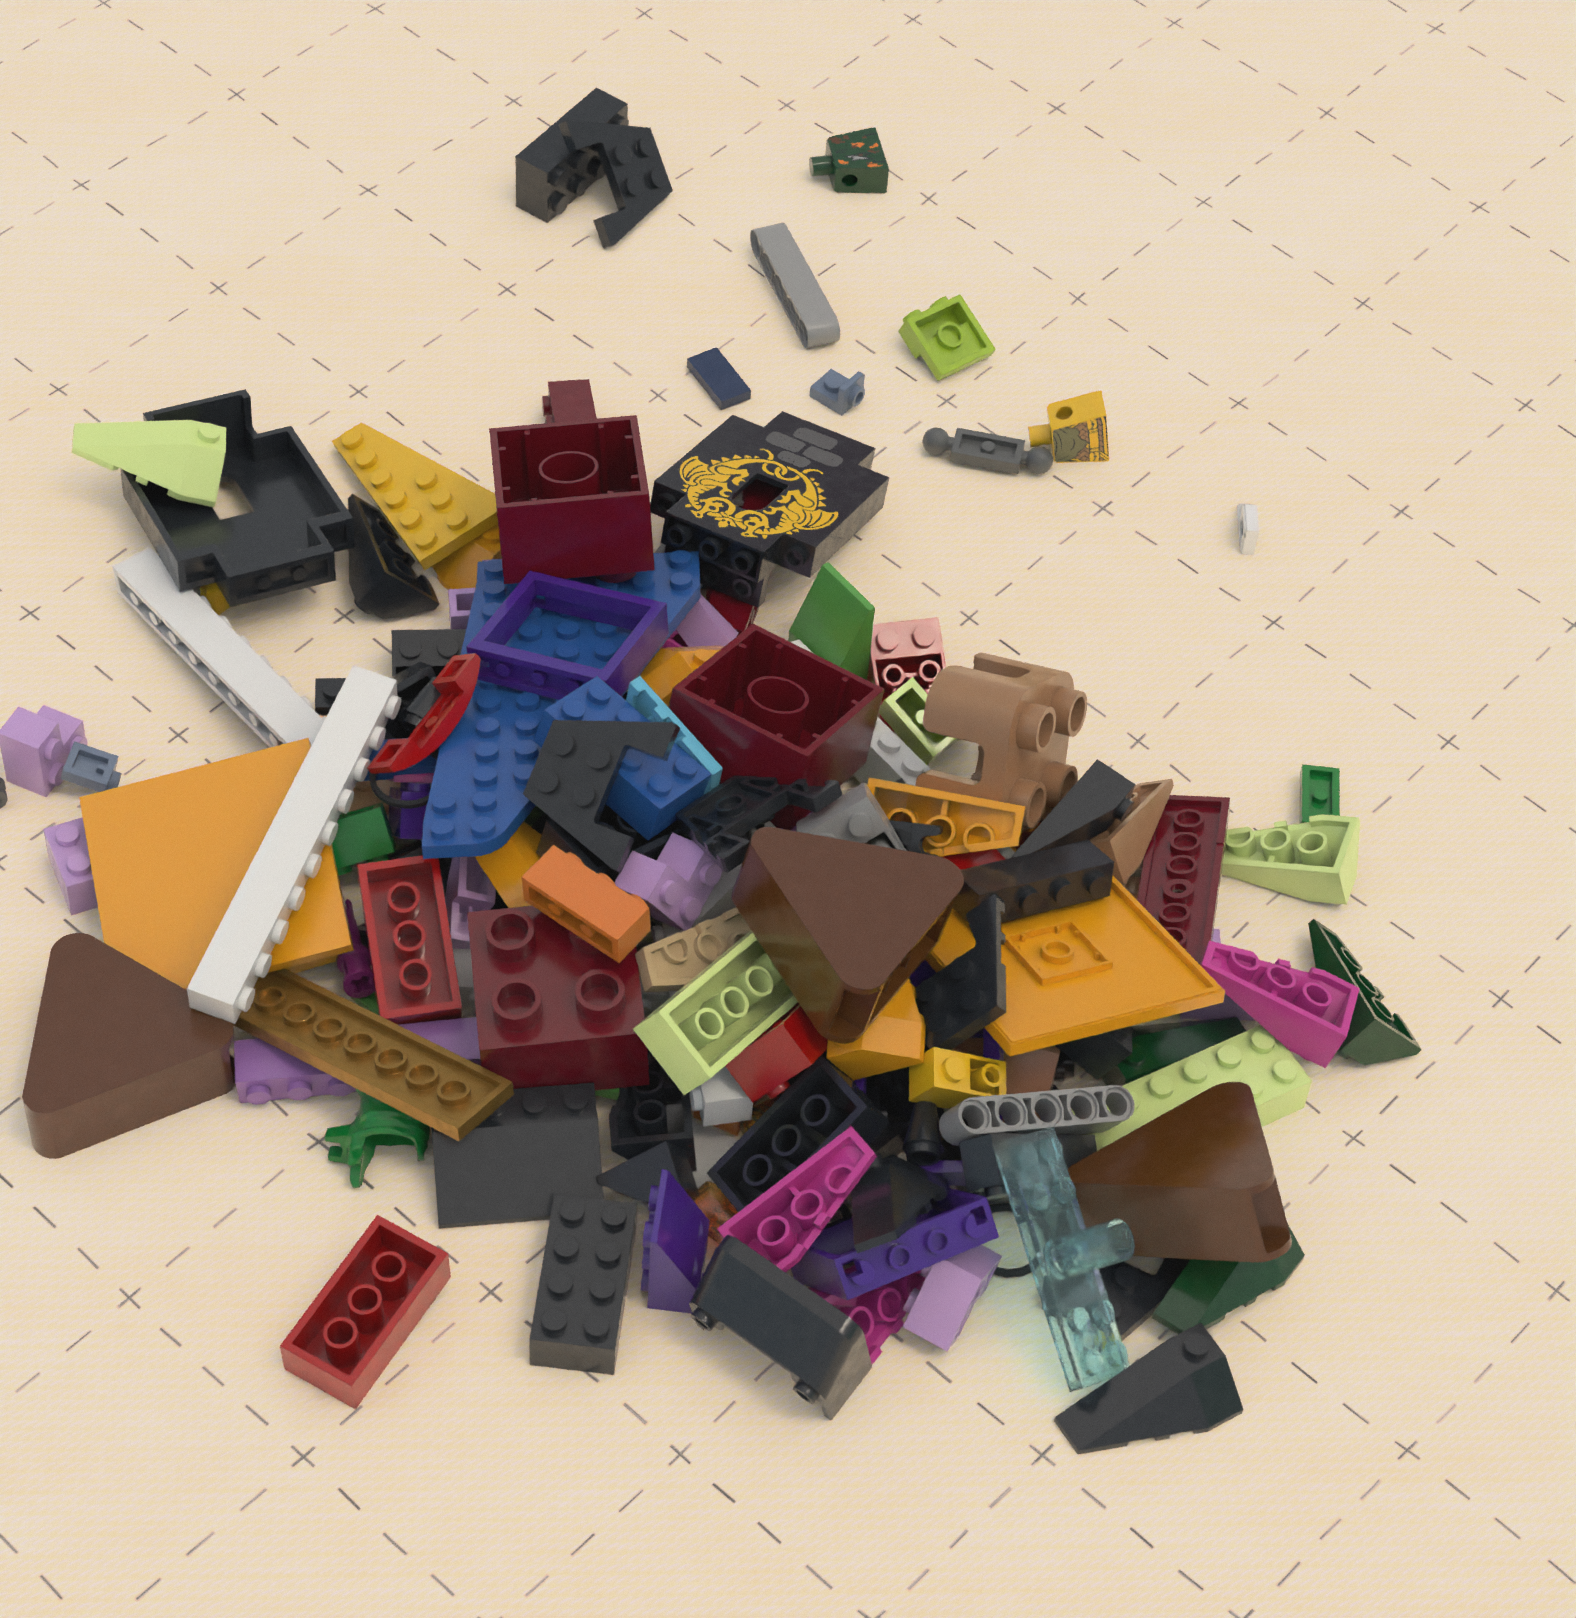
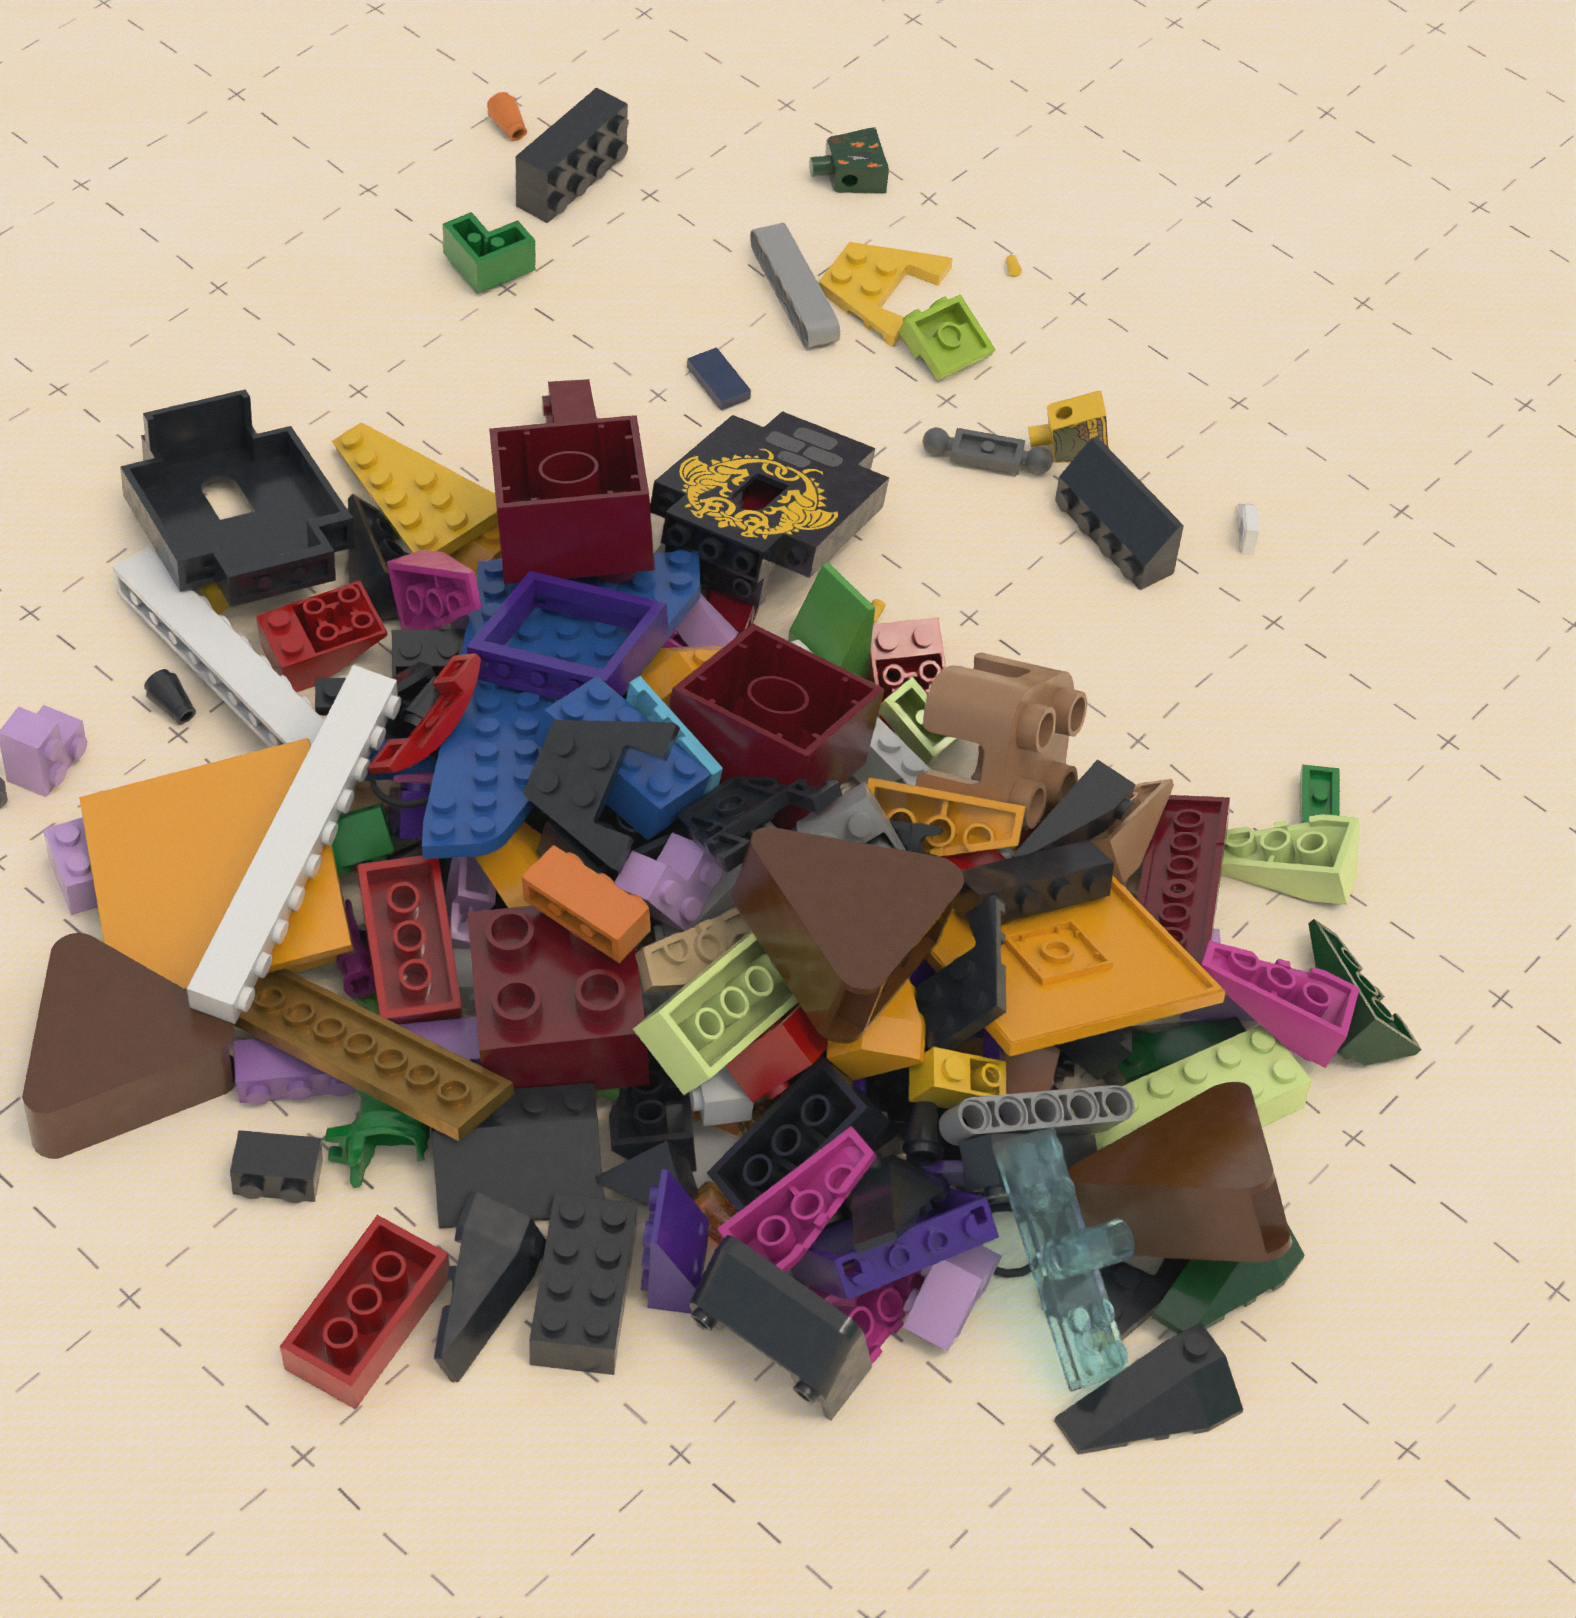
sand blue bracket [61,741,122,792] -> none
yellowish green wedge [71,420,226,507] -> none
black wing [558,120,673,249] -> none
sand blue bracket [809,368,865,416] -> none
none -> black cone [144,669,196,725]
none -> black brick [230,1130,323,1203]
none -> red slope [256,581,388,693]
none -> dark pink wedge [387,549,482,630]
none -> black wedge [434,1192,546,1382]
none -> green brick [442,212,536,294]
none -> orange cone [487,92,527,141]
none -> yellow wing [819,242,953,347]
none -> yellow piece [871,599,886,624]
none -> yellow piece [1005,254,1022,277]
none -> black slope [1055,436,1184,590]

